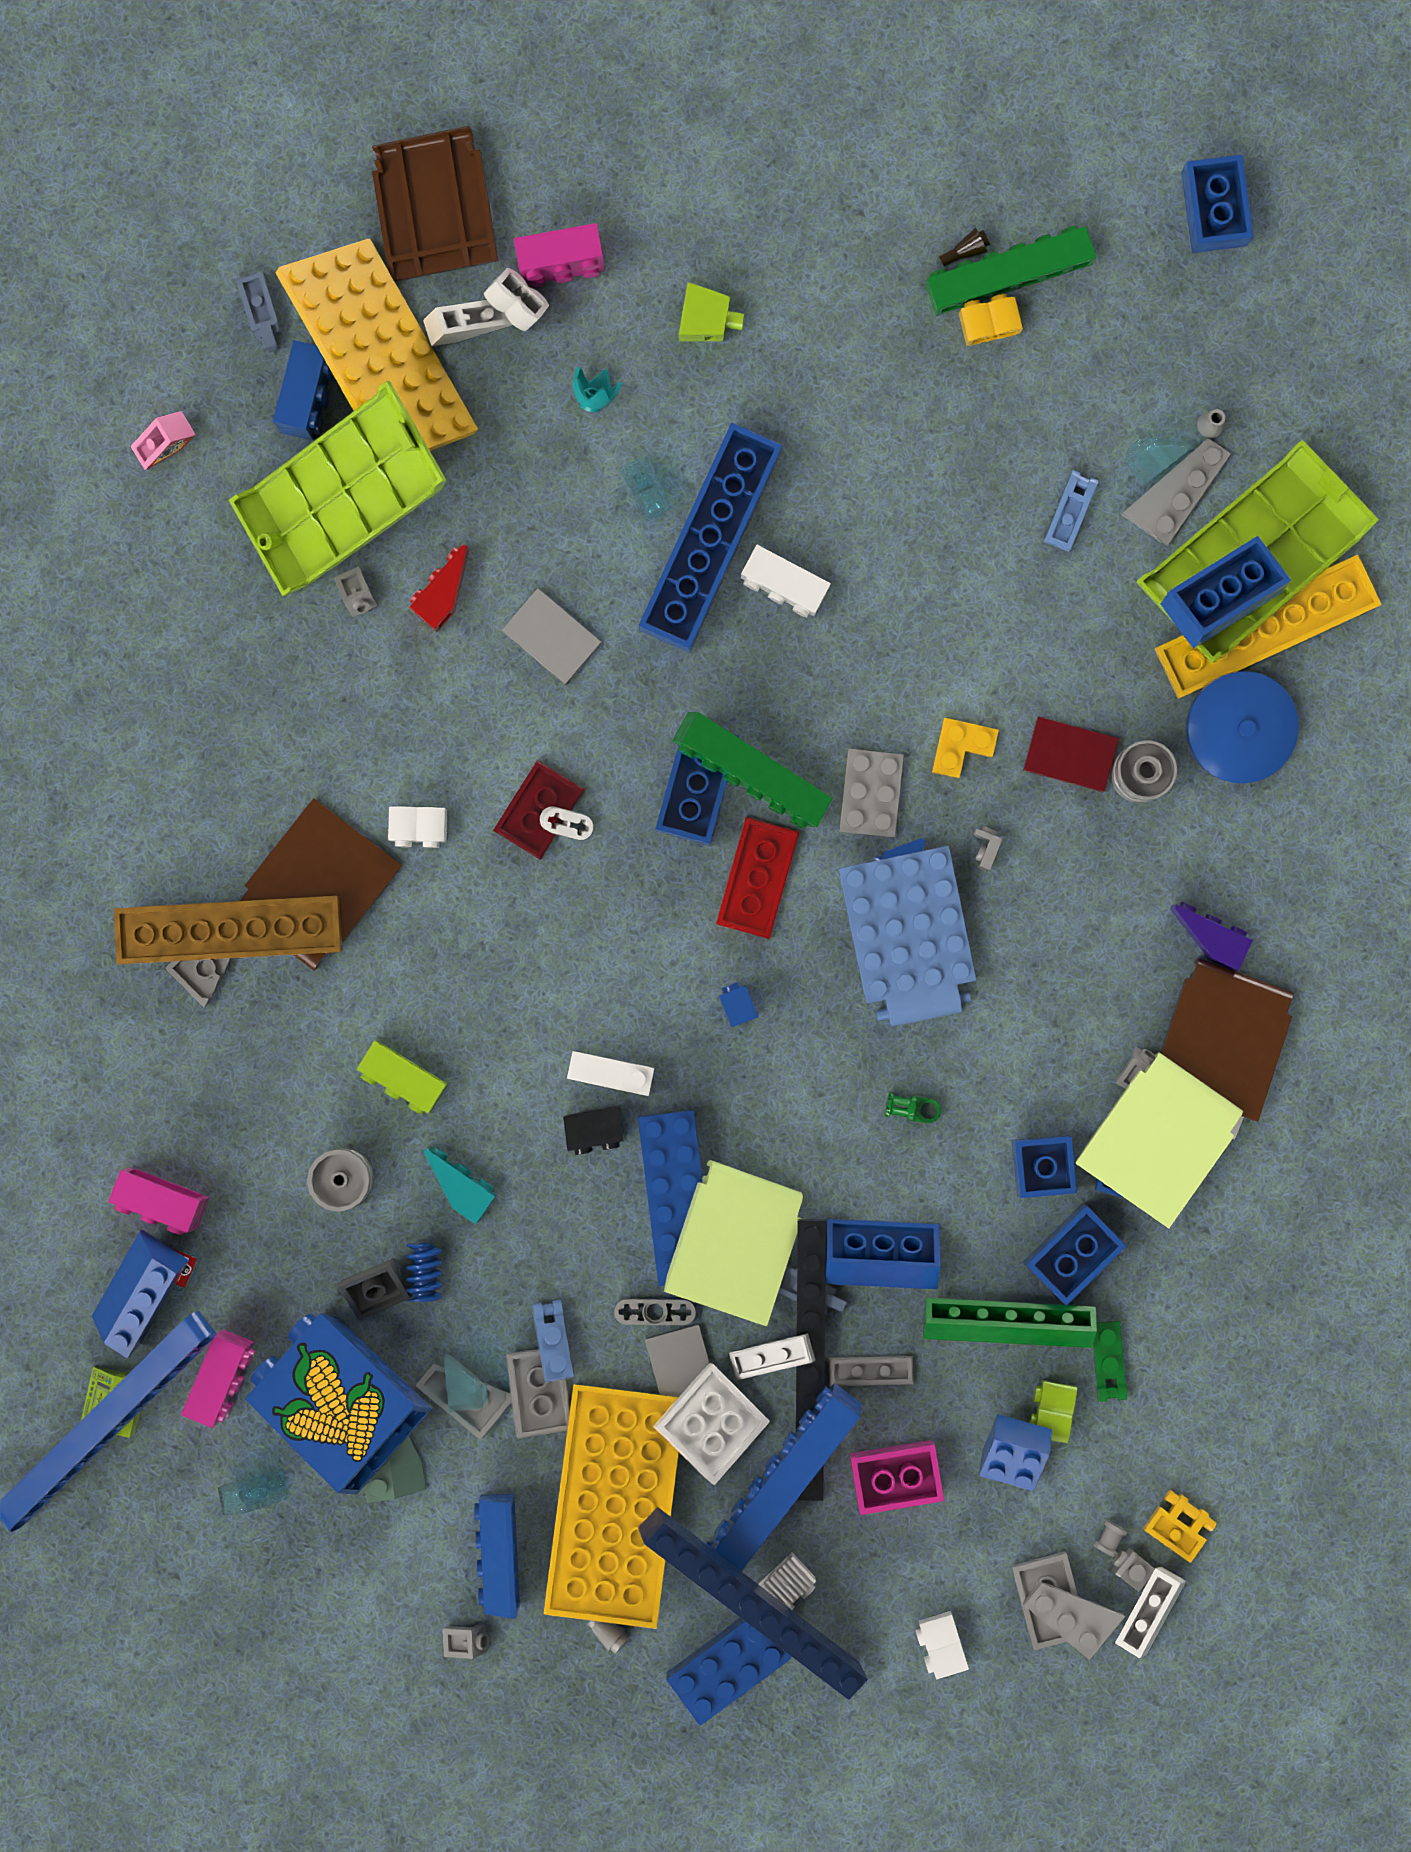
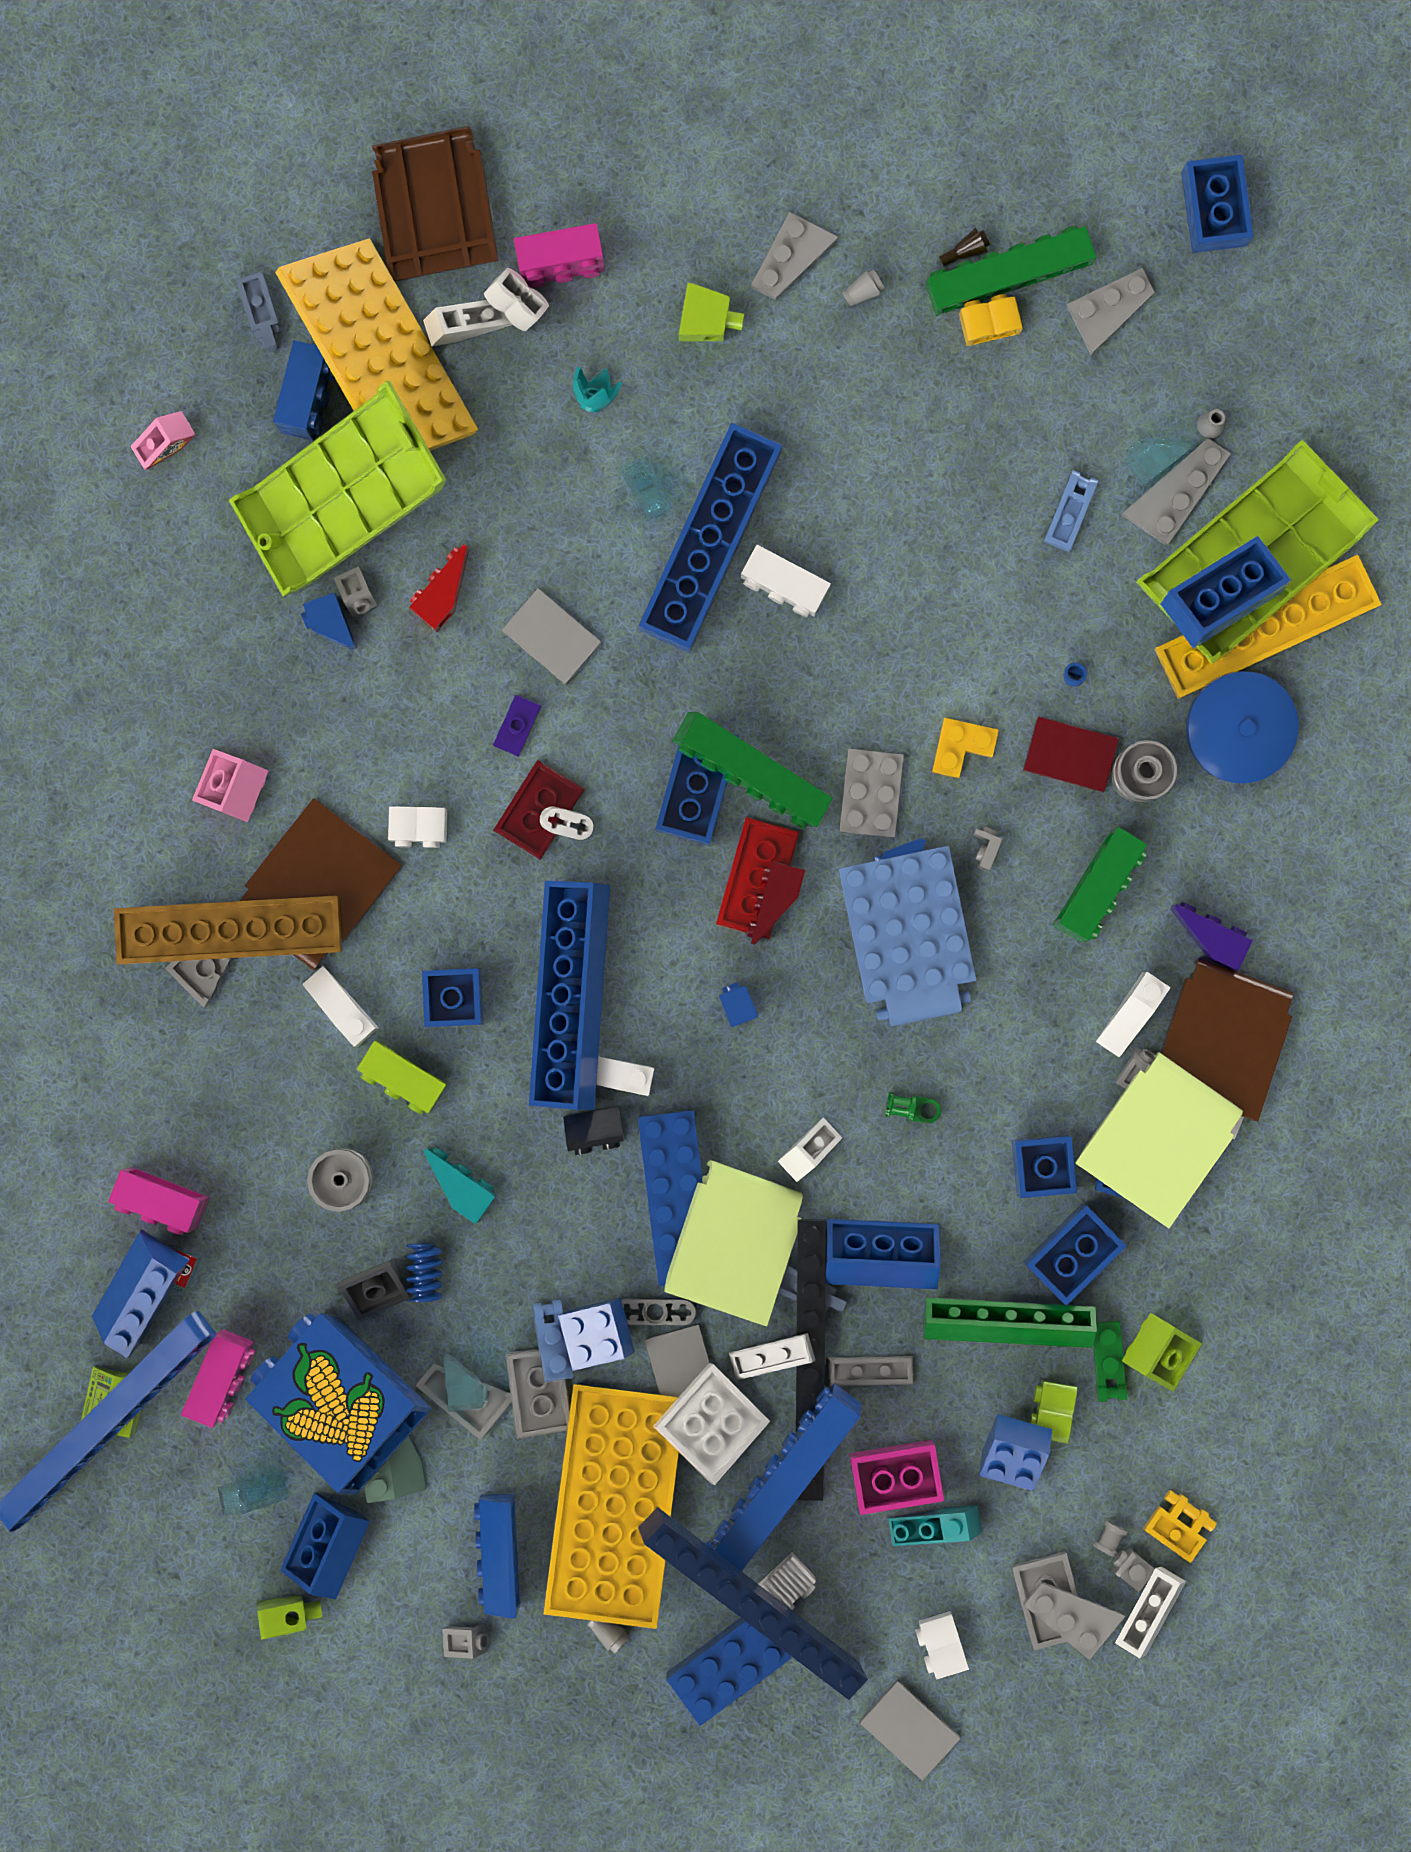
none -> bright pink slope [192,749,268,822]
none -> lime torso [257,1595,322,1640]
none -> blue slope [280,1493,370,1599]
none -> blue slope [301,593,357,650]
none -> white slope [302,966,379,1047]
none -> blue brick [422,968,484,1027]
none -> dark purple plate [493,695,541,757]
none -> blue brick [529,881,610,1110]
none -> brick [558,1298,635,1371]
none -> dark red slope [747,862,805,945]
none -> light grey wing [751,212,839,300]
none -> white slope [778,1117,842,1182]
none -> light grey cone [842,269,885,307]
none -> light grey tile [859,1679,960,1781]
none -> teal slope [888,1504,982,1546]
none -> green brick [1053,827,1147,943]
none -> blue hinge [1063,662,1087,687]
none -> light grey wing [1067,268,1155,355]
none -> white slope [1096,972,1171,1057]
none -> lime slope [1122,1313,1202,1392]

